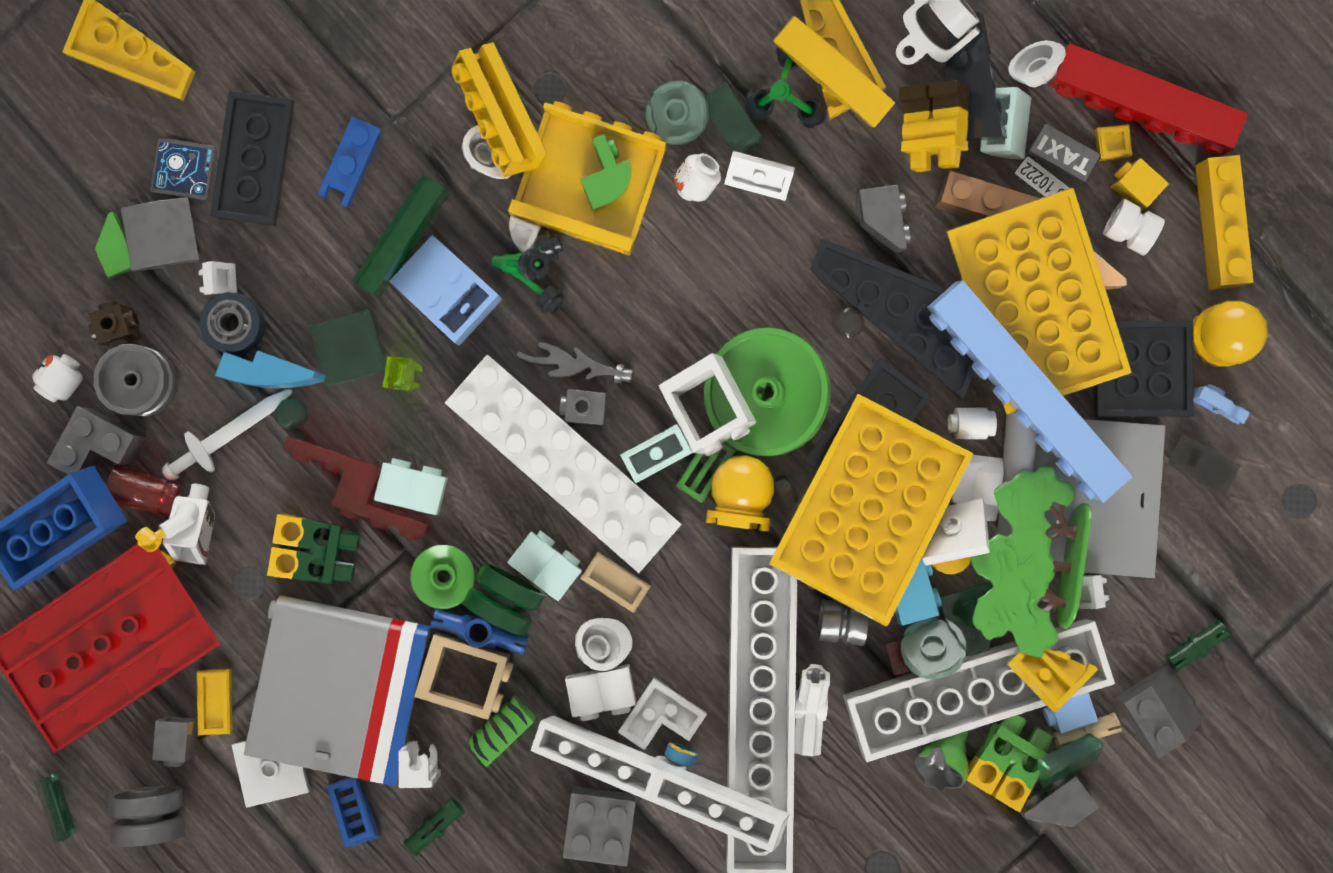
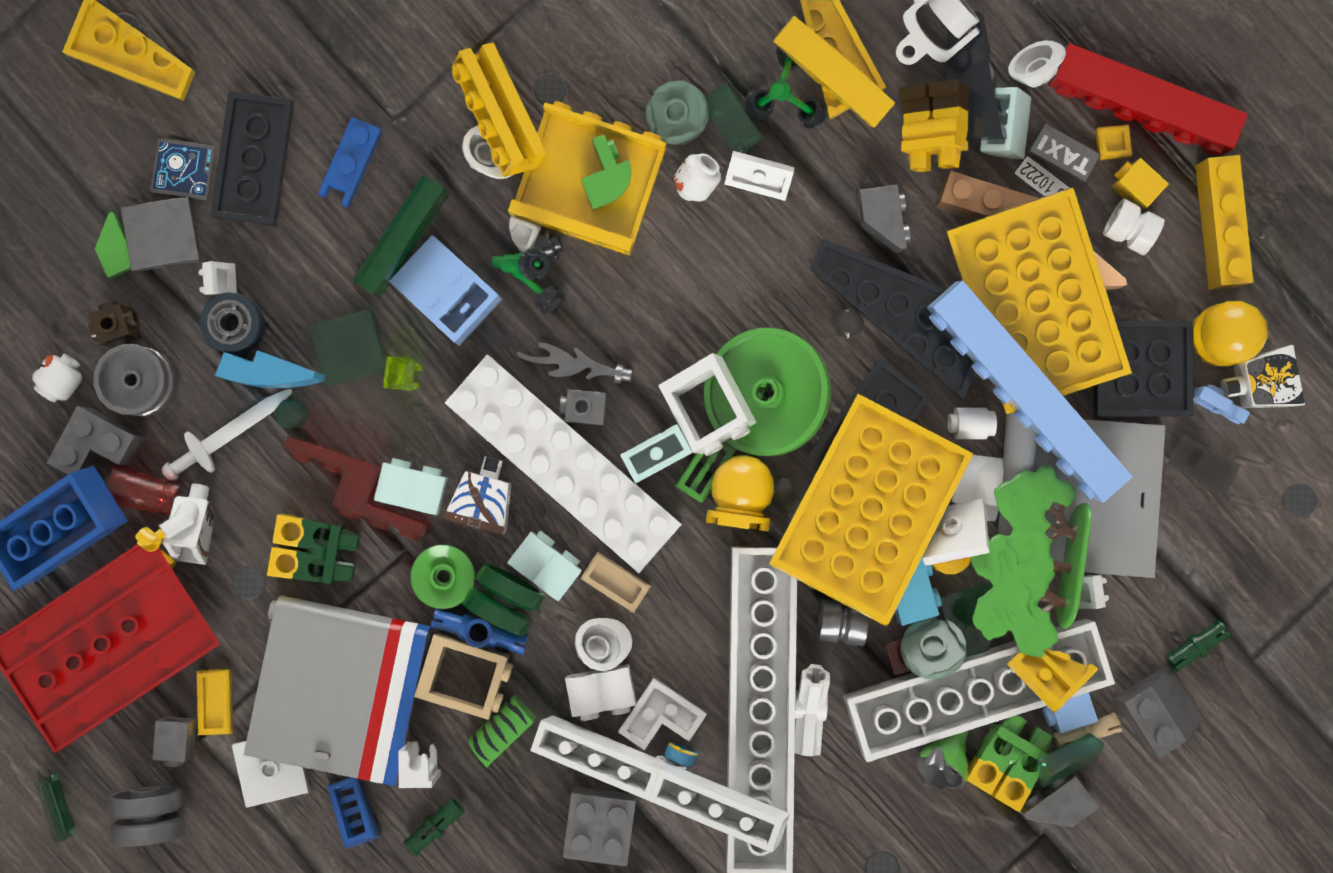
none -> torso [444,456,511,535]
none -> torso [1221,345,1305,408]

